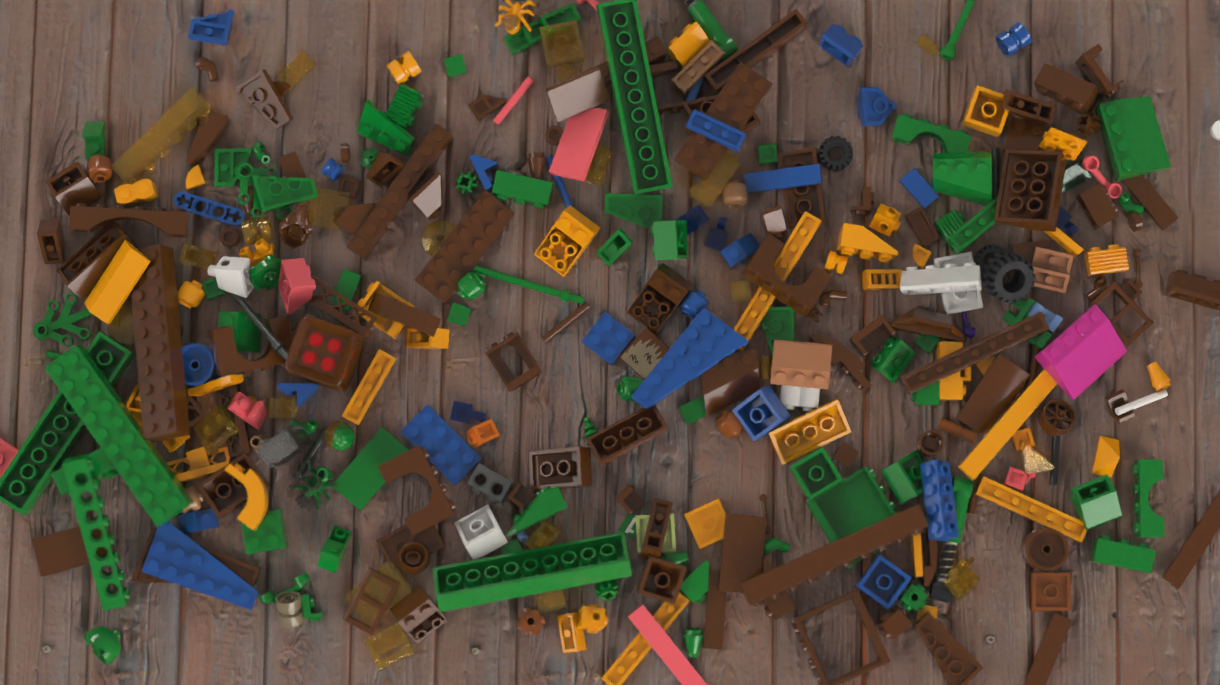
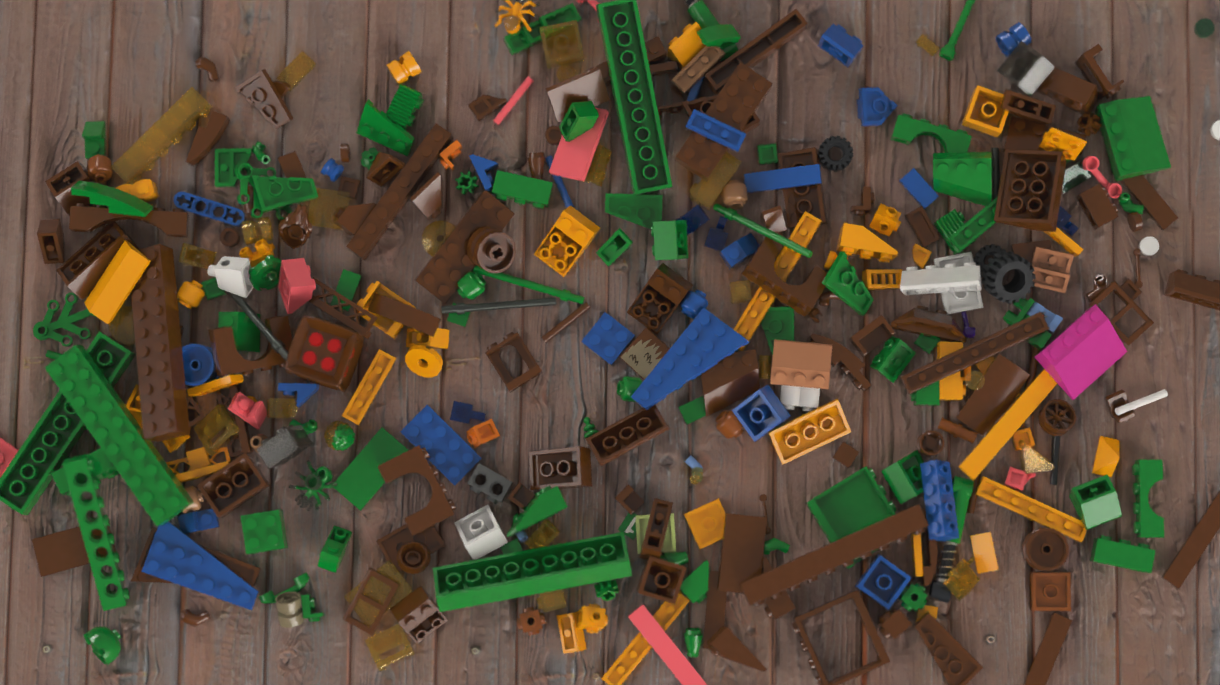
light orange tile [186,165,206,190] -> none
blue wing [188,9,234,46] -> none
light orange arch [225,463,268,530] -> none
pearl dark grey bar [293,427,330,480] -> none
green tile [444,54,467,78] -> none
green brick [788,447,843,501] -> none
light orange brick [1084,244,1129,276] -> none
light orange cone [1147,362,1171,392] -> none
none -> green slope [71,180,153,217]
none -> reddish brown arm [181,609,211,626]
none -> light orange tile [405,345,443,378]
none -> orange bracket [439,140,463,171]
none -> pearl dark grey bar [441,297,556,315]
none -> reddish brown wheel [467,227,516,274]
none -> green slope [559,101,599,142]
none -> arm [685,455,703,485]
none -> green slope [697,24,741,47]
none -> reddish brown slope [706,626,767,672]
none -> green bar [713,203,813,258]
none -> green wing [822,251,874,316]
none -> clear yellow tile [965,371,985,390]
none -> light orange slope [970,532,999,574]
none -> clear smoke brick [997,41,1055,97]
none -> white tile [1139,236,1159,256]
none -> clear green tile [1194,18,1215,39]

